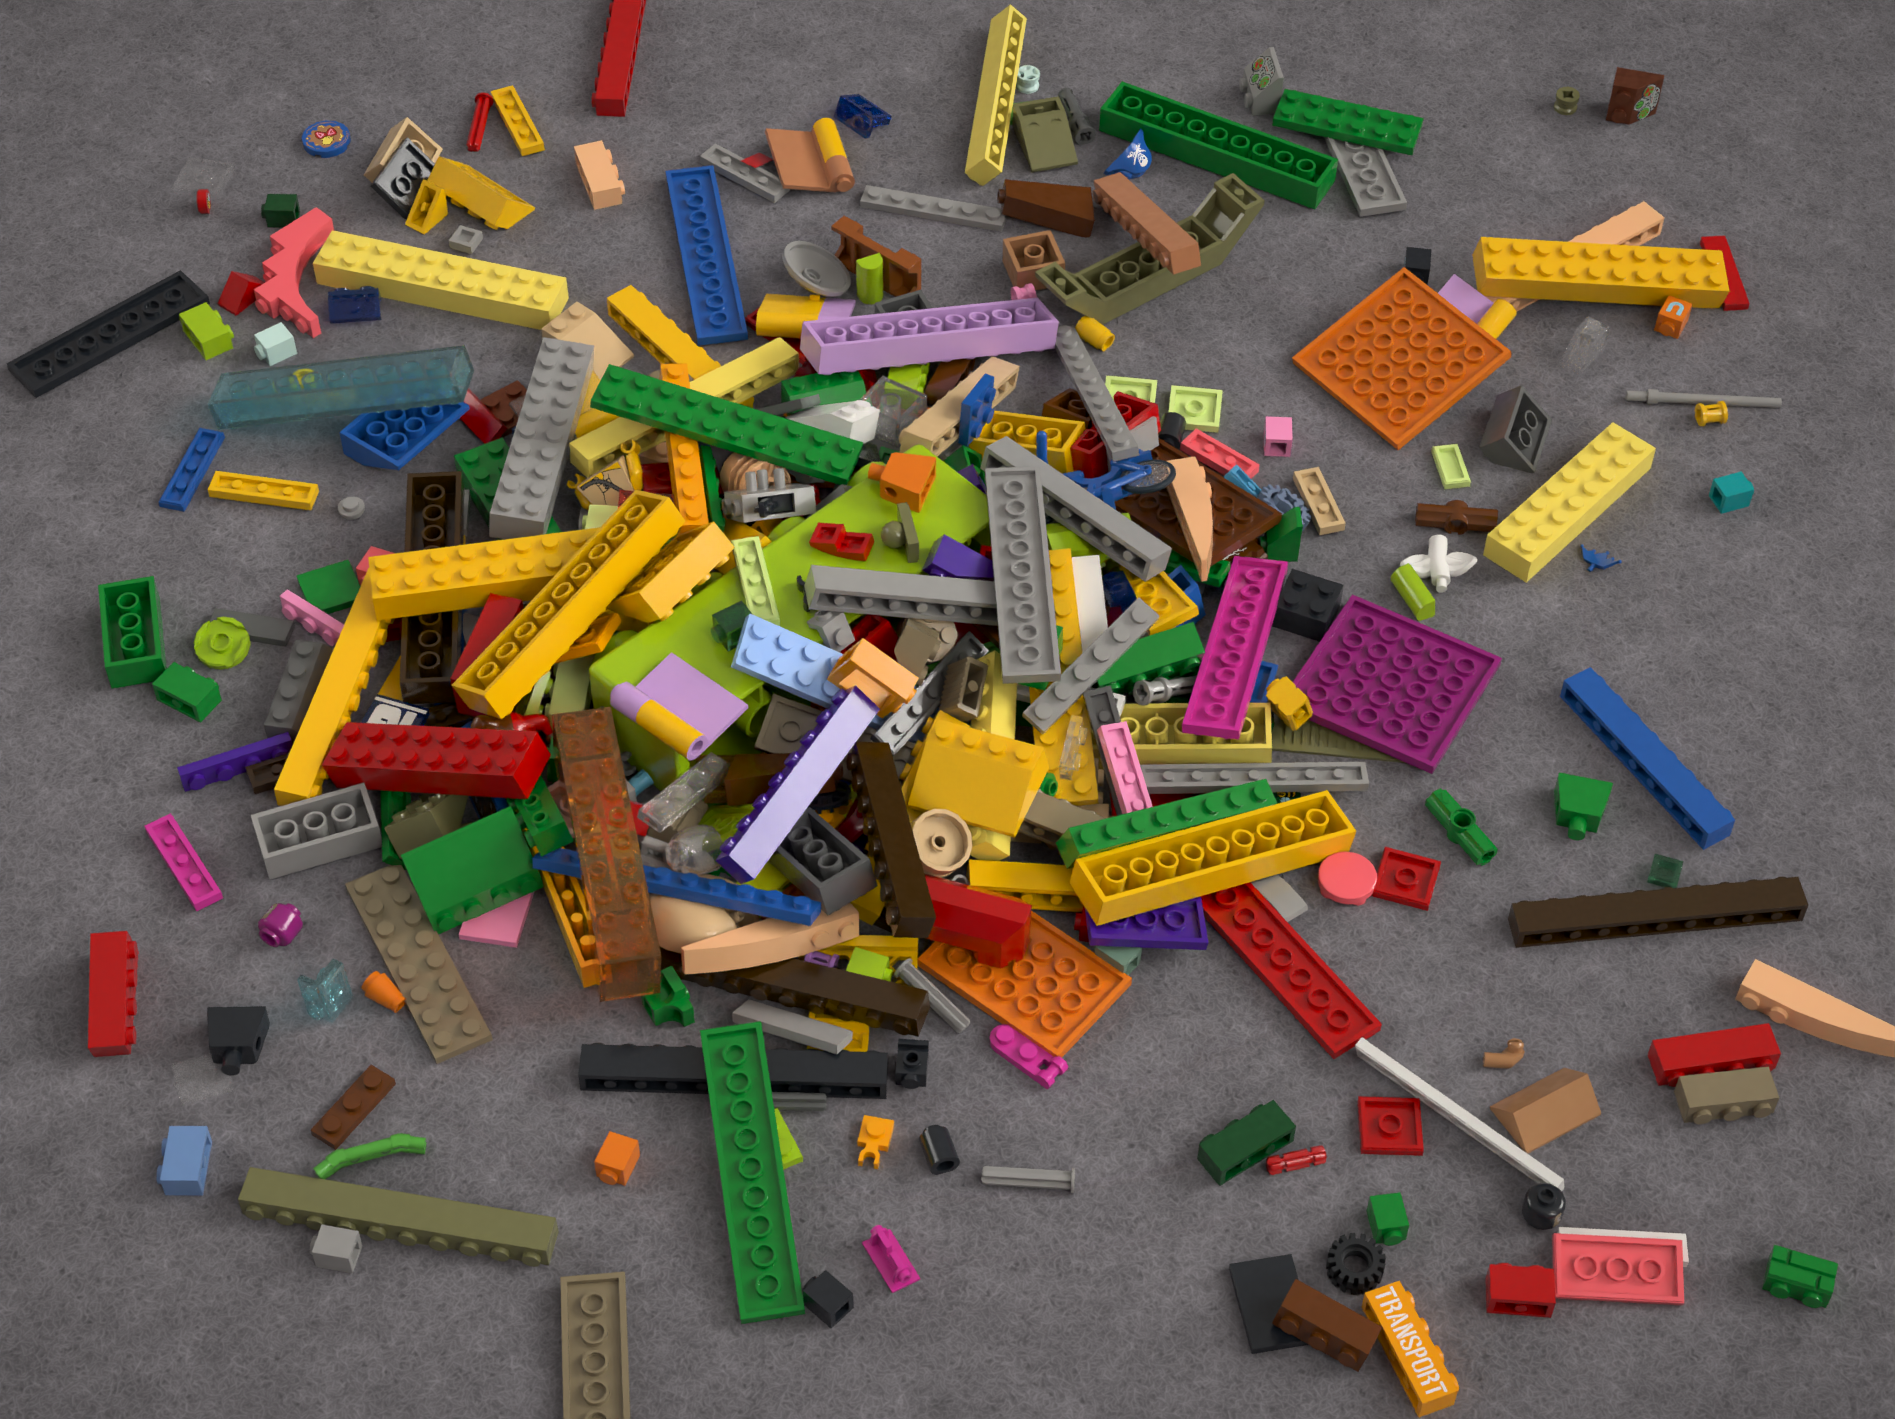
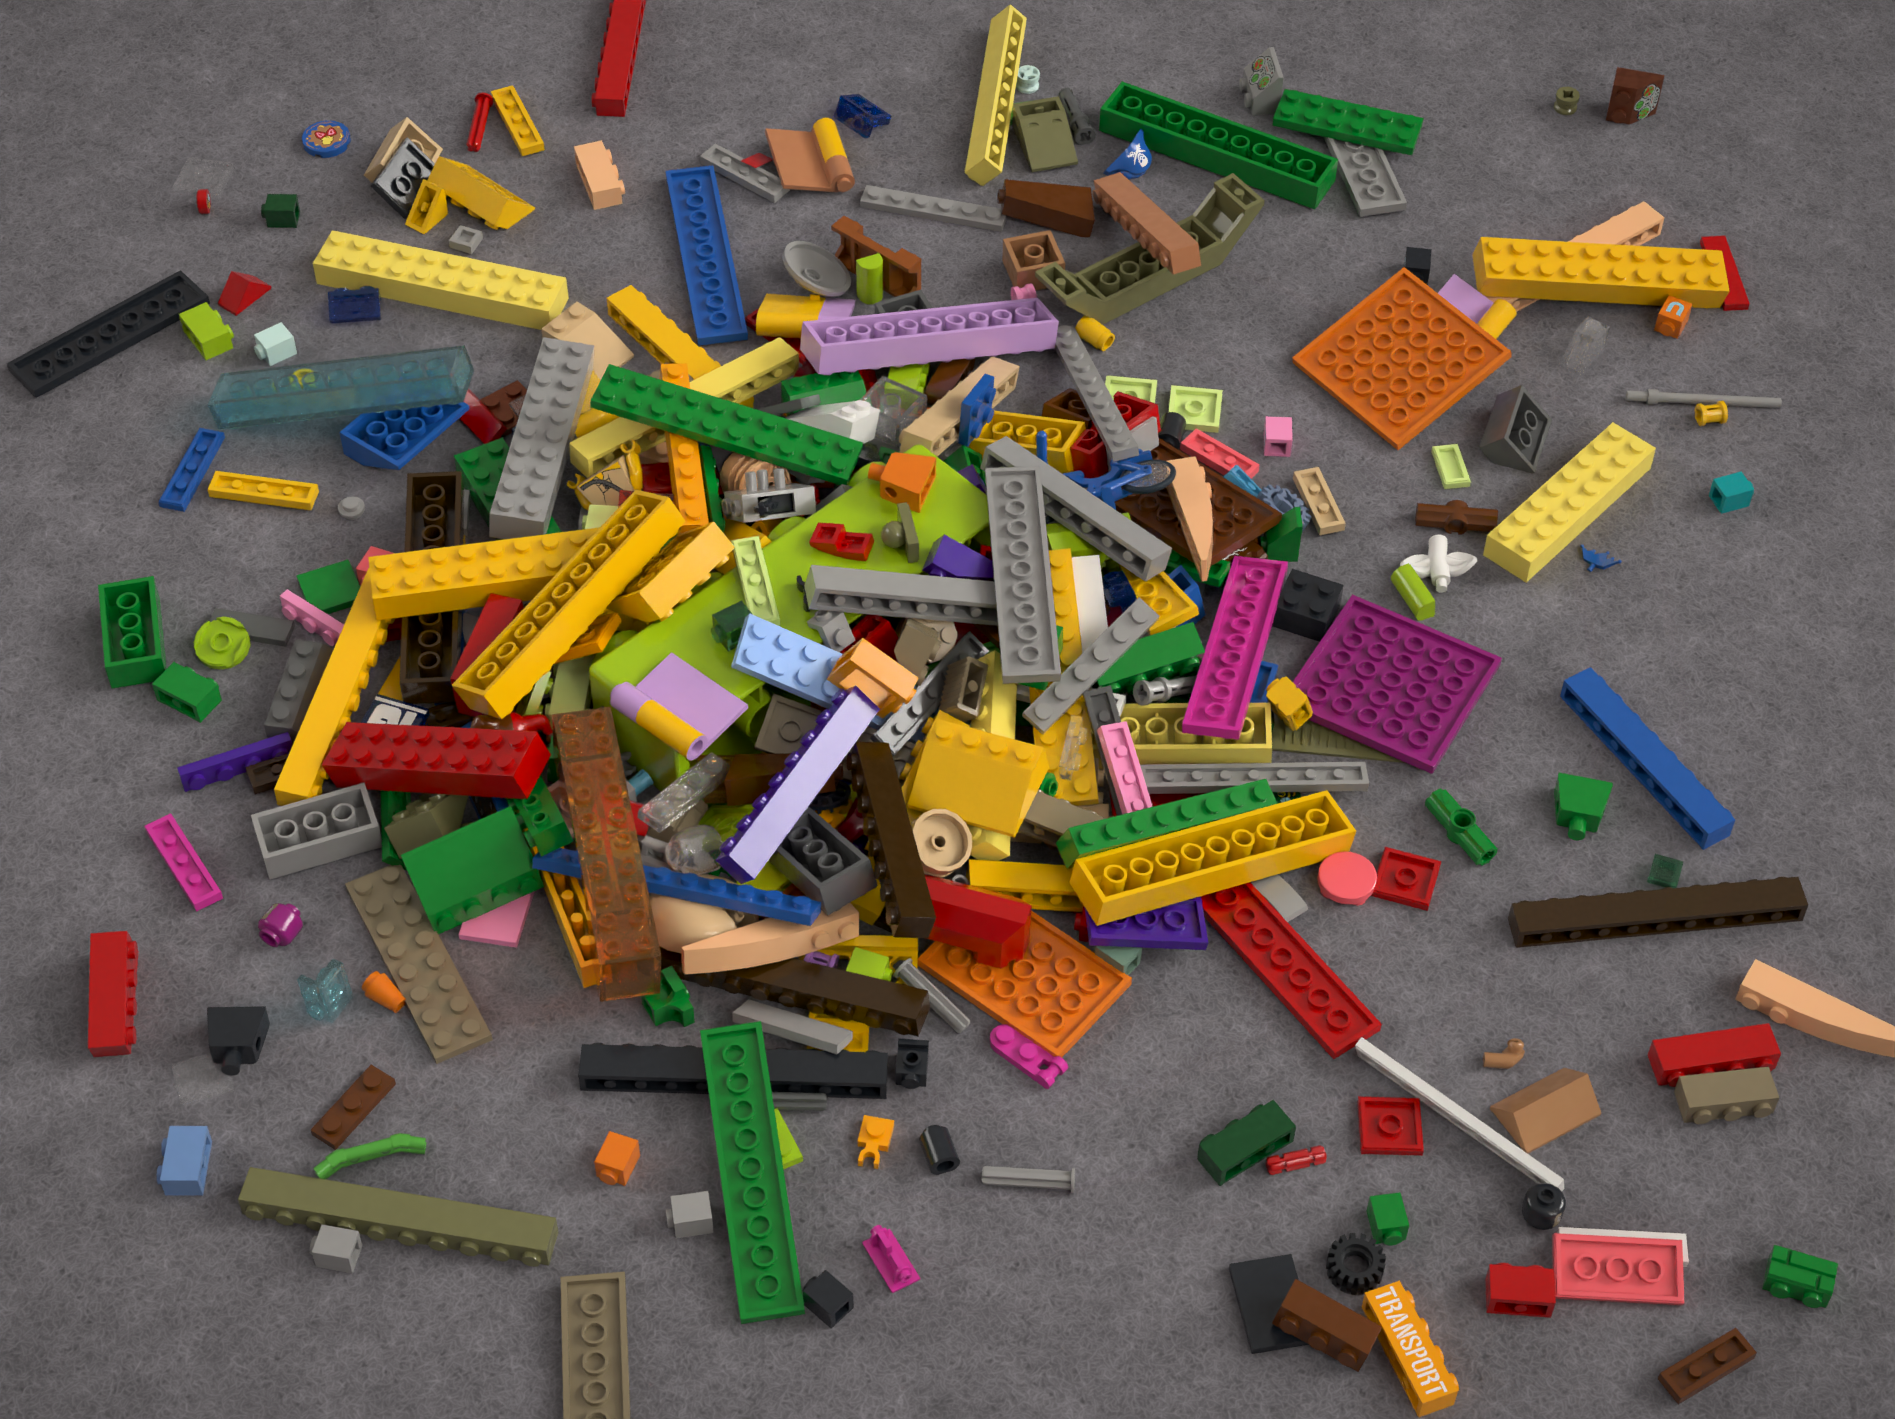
coral arch [254,207,334,338] -> none
none -> light grey brick [666,1191,713,1238]
none -> reddish brown plate [1658,1328,1757,1405]

